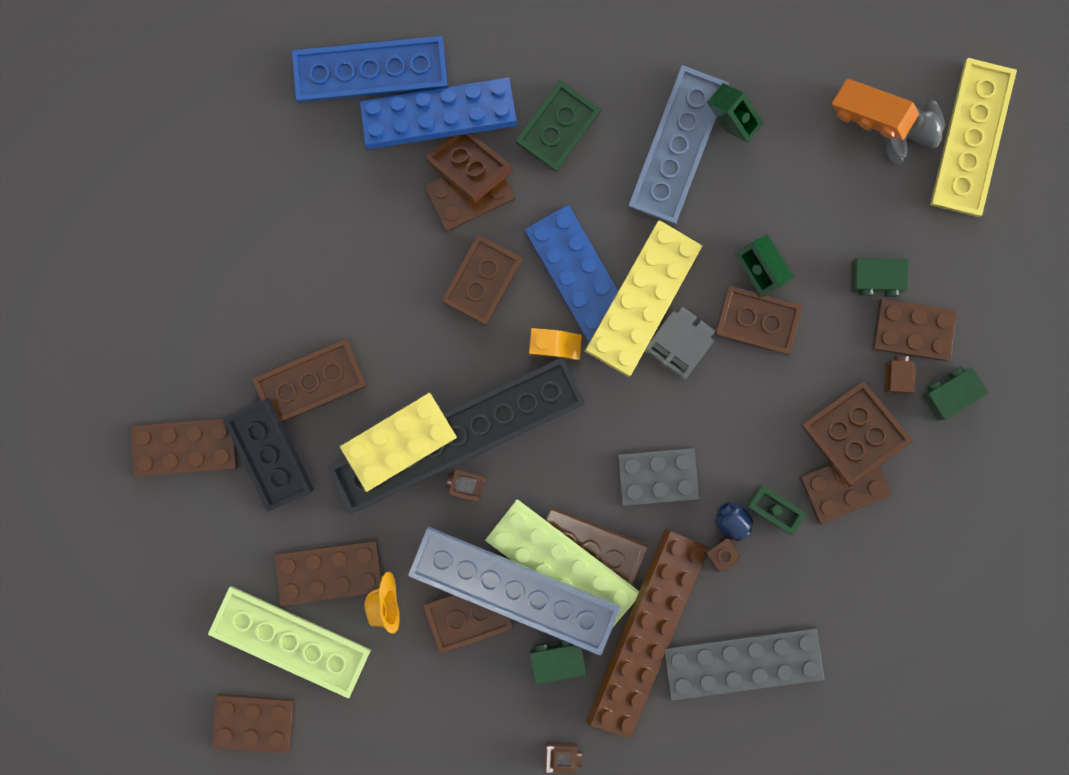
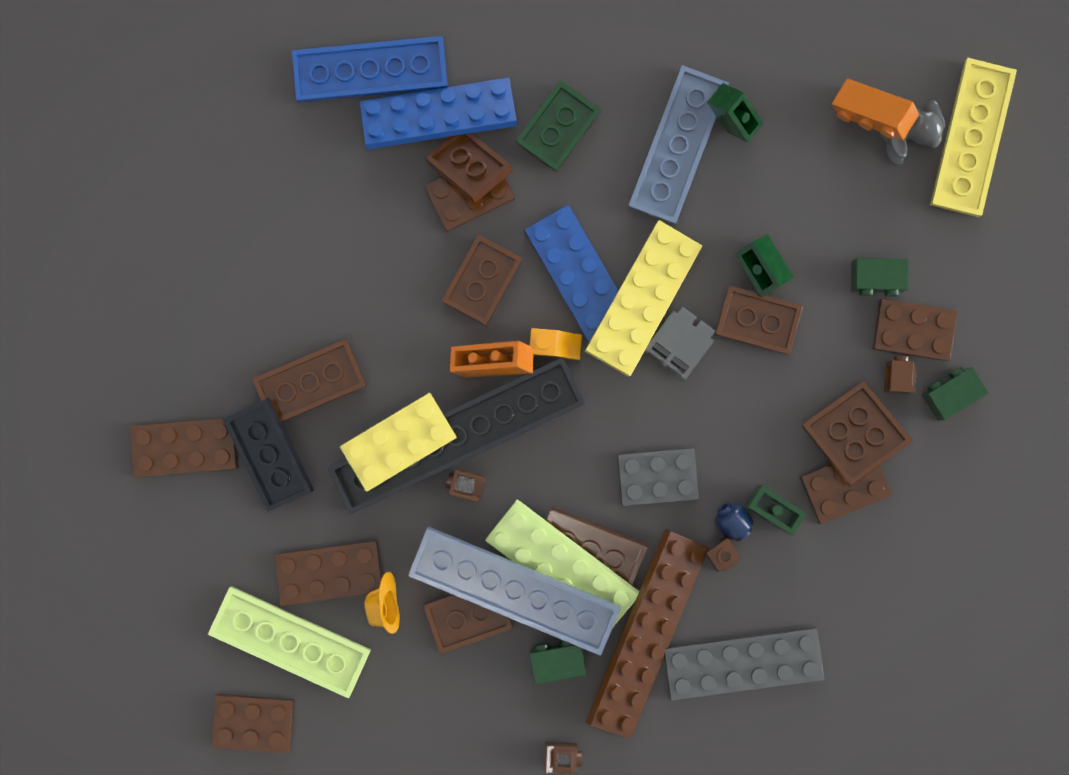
none -> orange brick [450,341,534,378]

